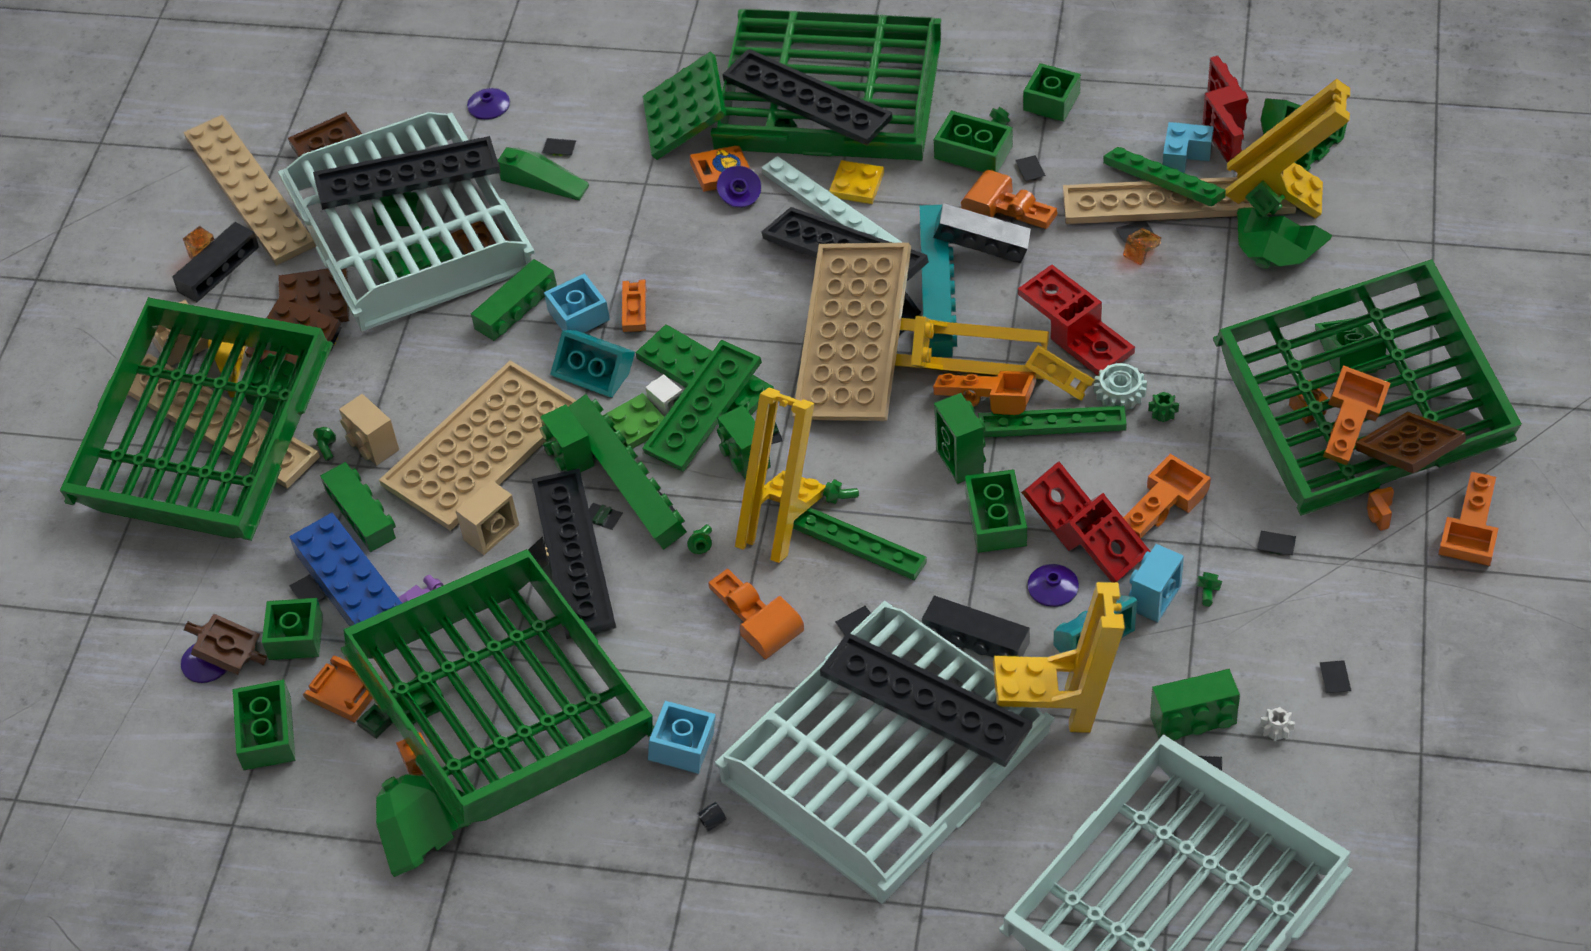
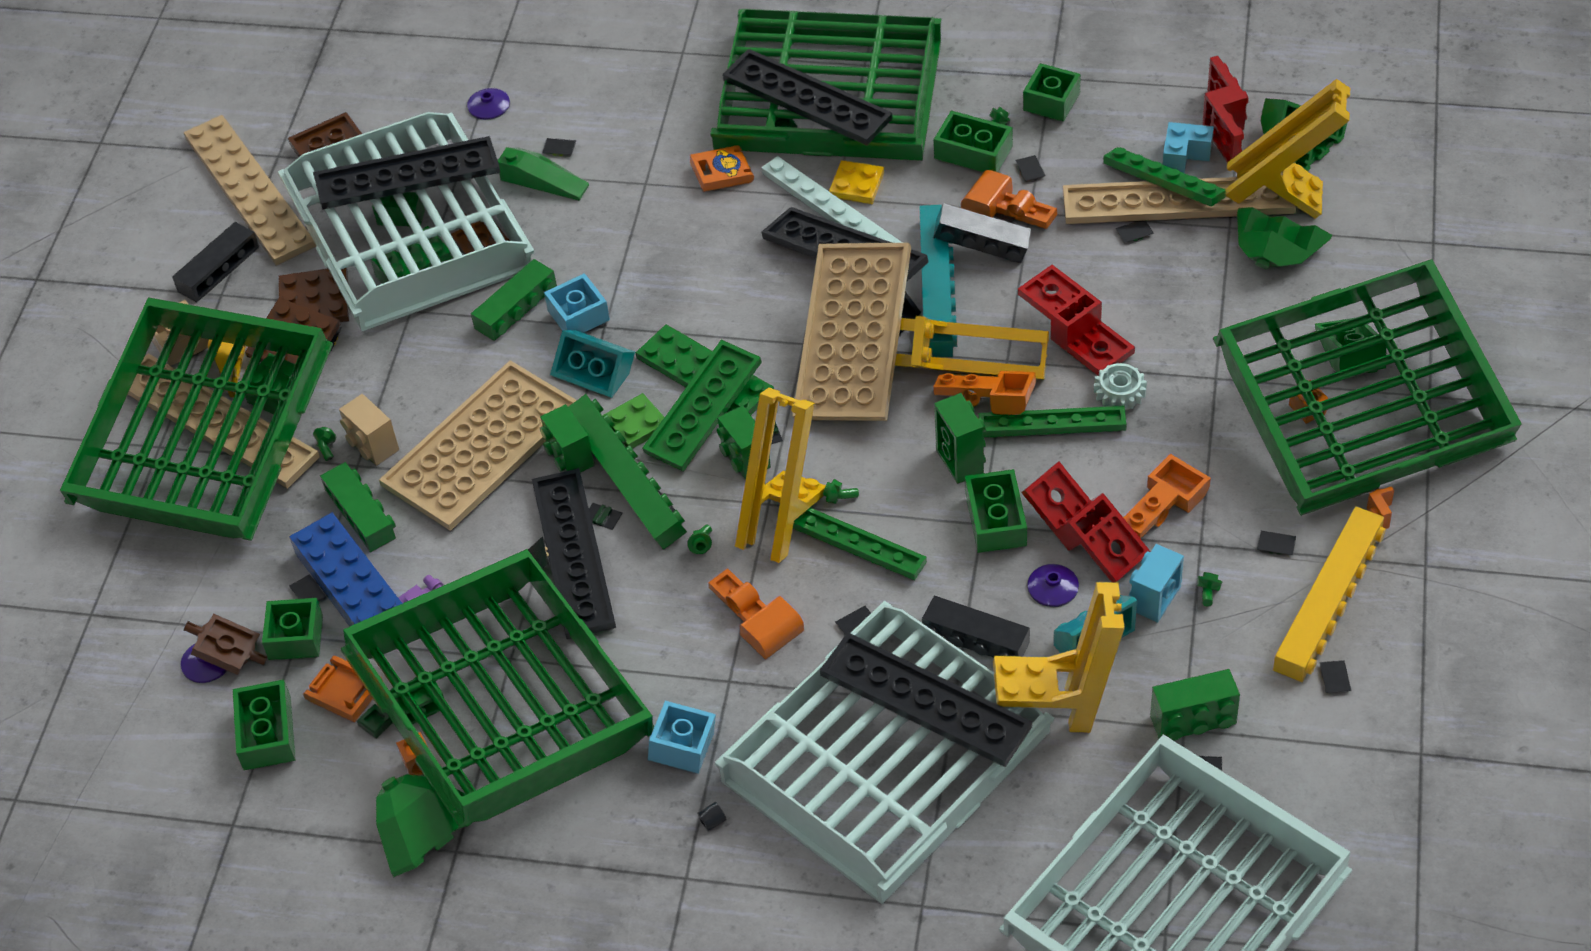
clear orange bracket [183,226,214,259] -> none
tan brick [455,480,519,555] -> none
orange plate [622,279,647,332] -> none
green plate [643,51,726,160] -> none
white brick [645,374,682,417] -> none
dark purple dish [717,166,761,208] -> none
yellow plate [1024,344,1095,401] -> none
clear orange bracket [1123,228,1162,265] -> none
green gear [1148,392,1179,422] -> none
green bracket [1245,180,1285,217] -> none
white gear [1260,707,1295,742] -> none
orange plate [1323,365,1390,465] -> none
reddish brown plate [1355,411,1466,473] -> none
orange plate [1438,472,1499,566] -> none
none -> yellow brick [1273,506,1386,683]

